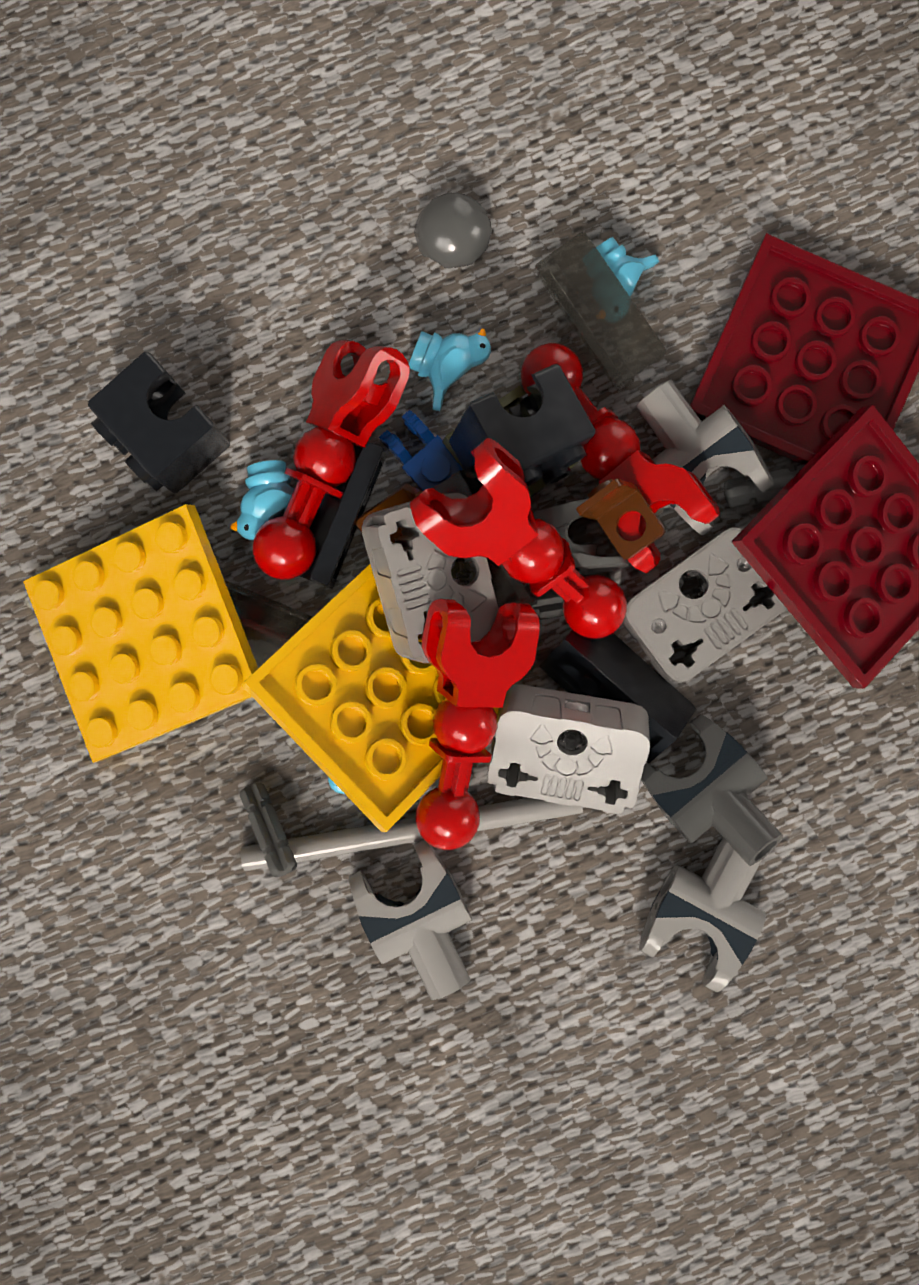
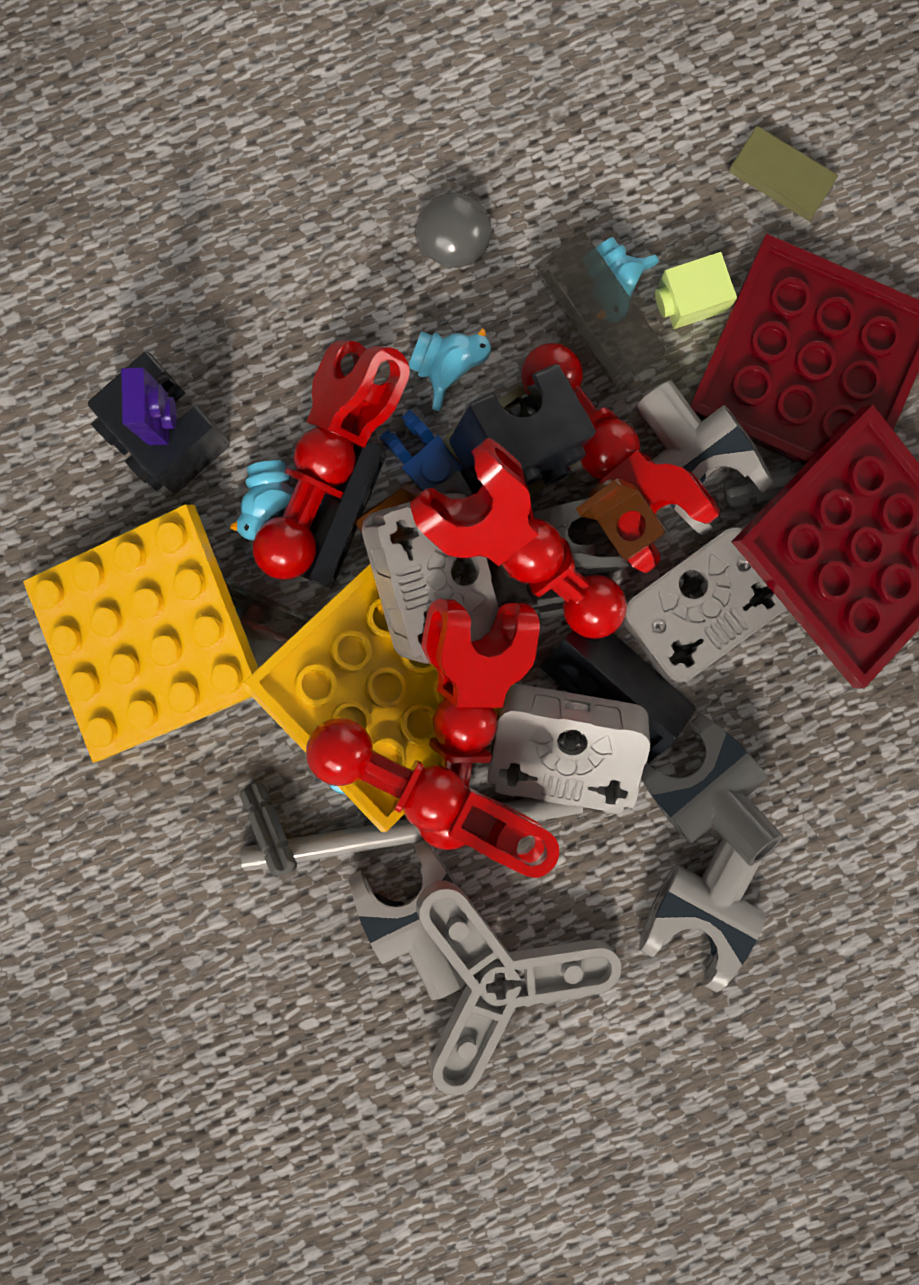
none -> dark purple plate [121,368,177,445]
none -> red piece [306,718,559,878]
none -> light grey piece [416,881,622,1096]
none -> yellowish green brick [655,252,737,329]
none -> olive tile [729,126,839,221]

